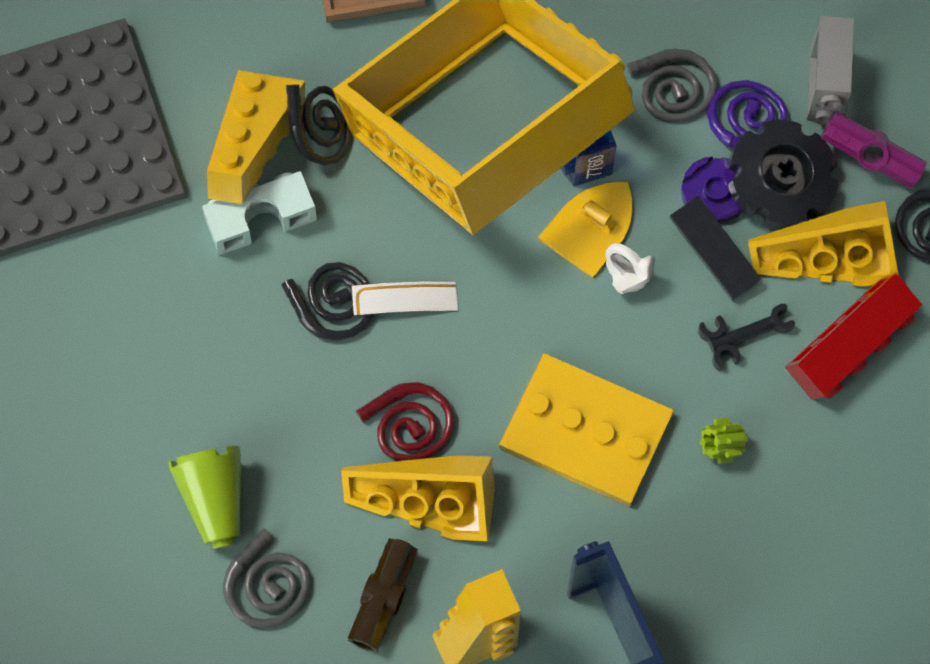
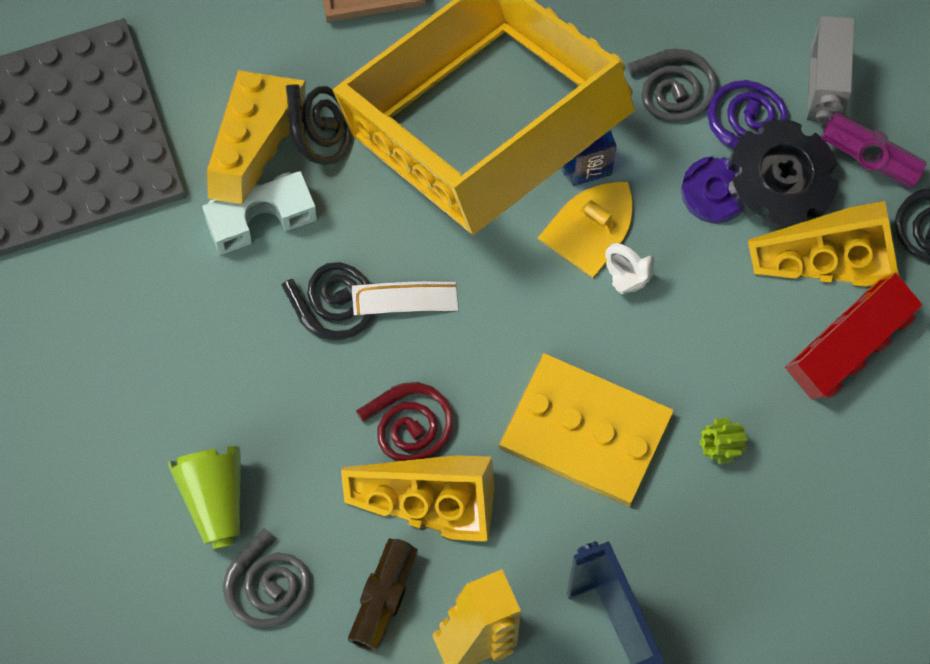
black tile [669,196,761,301] -> none
black bar [698,304,795,371] -> none

